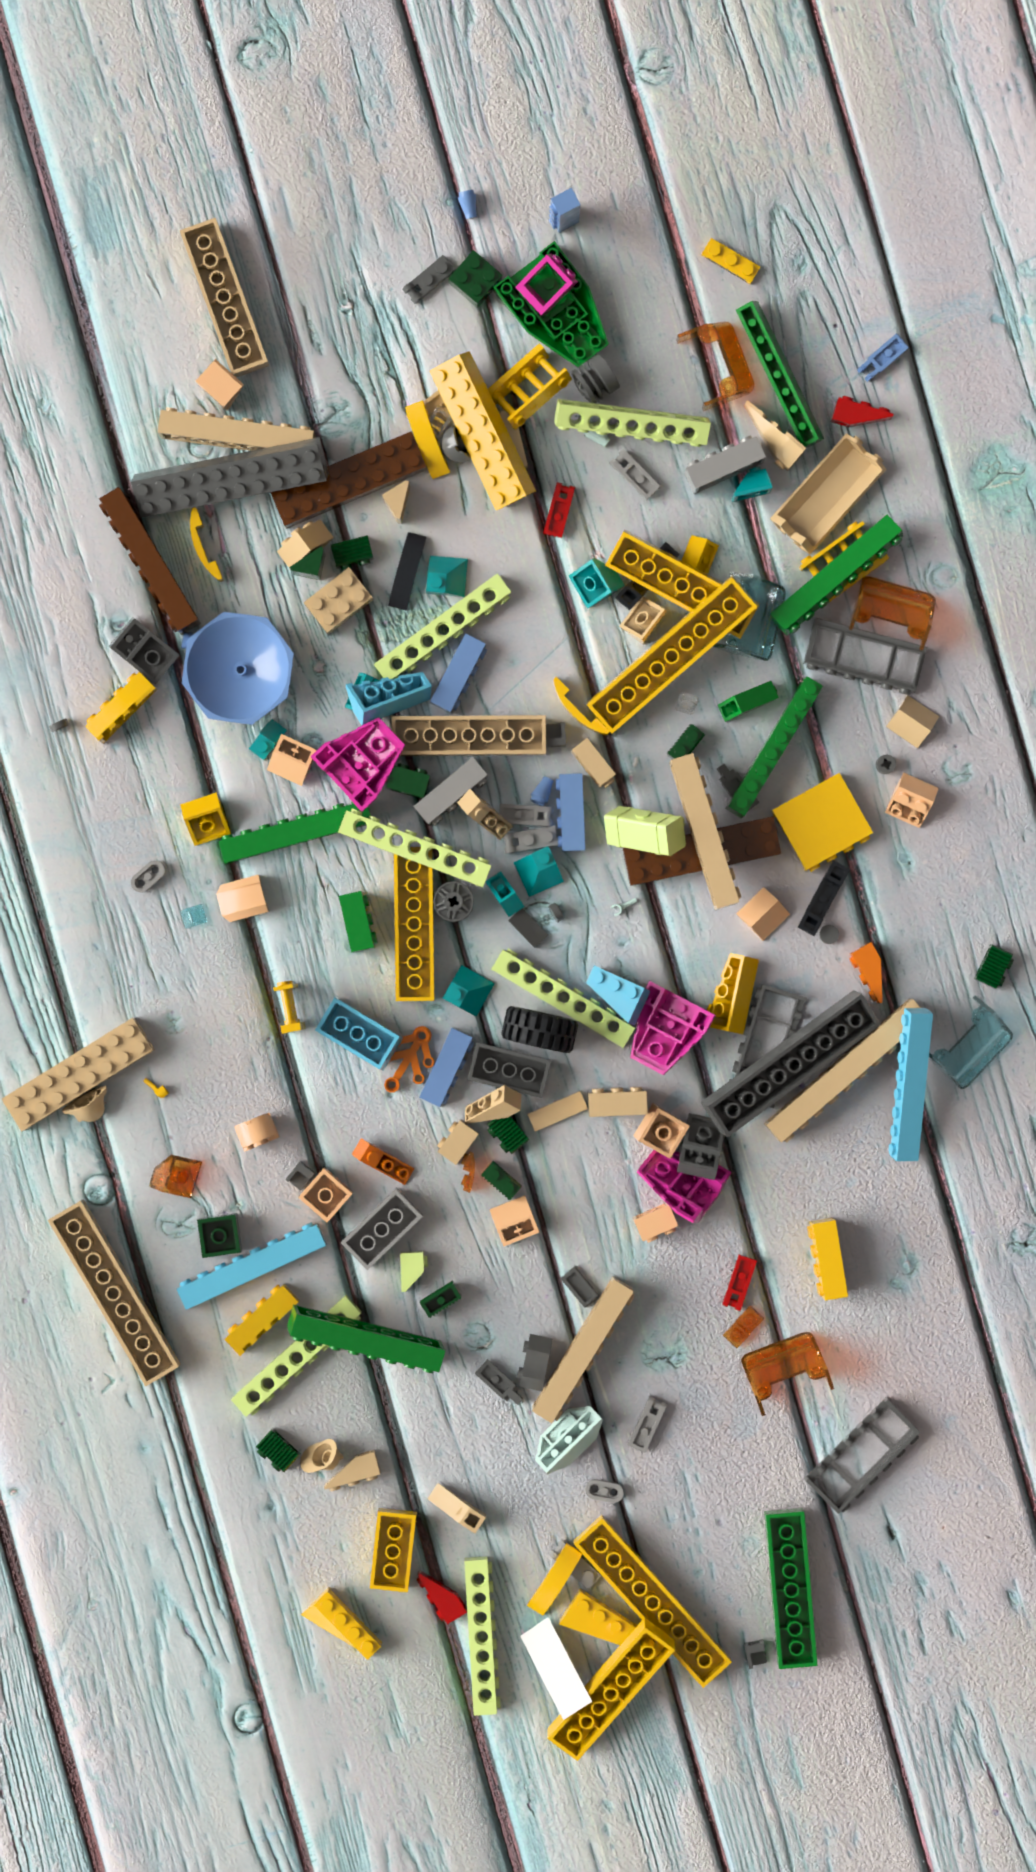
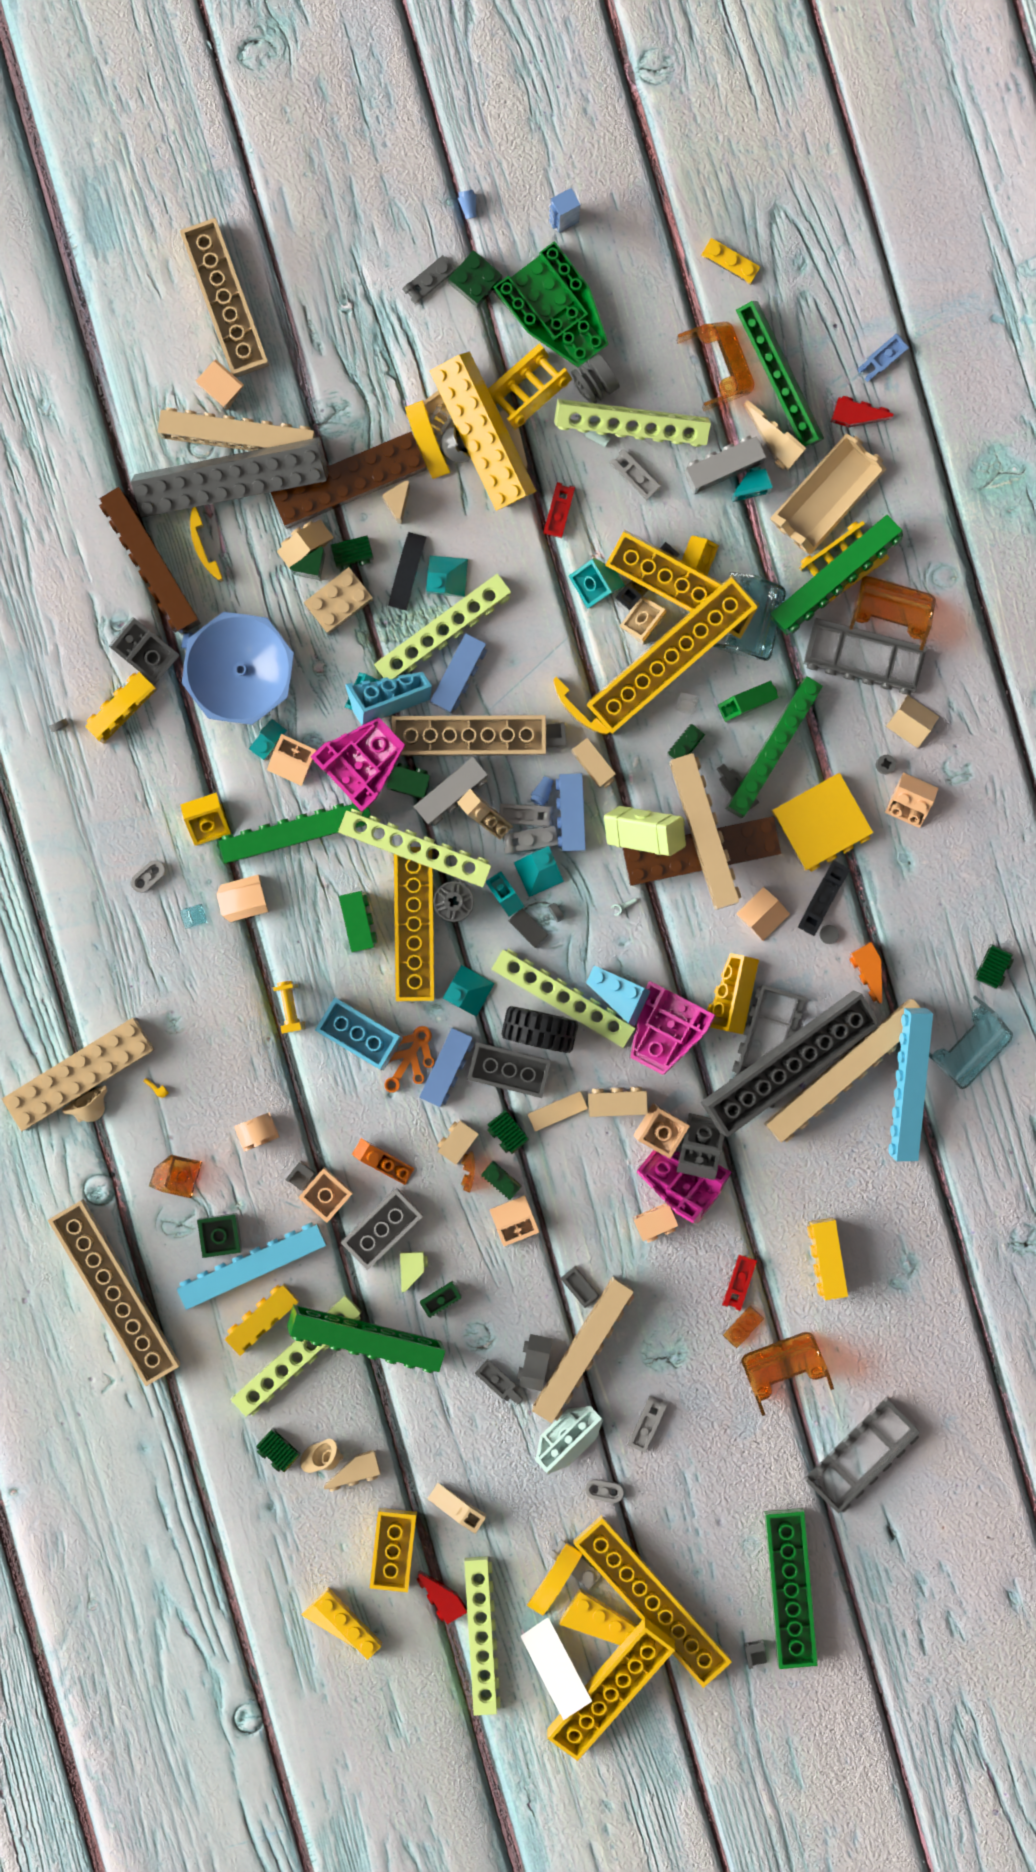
tan slope [465,1085,521,1124] -> none
dark pink window [516,254,578,315] -> none

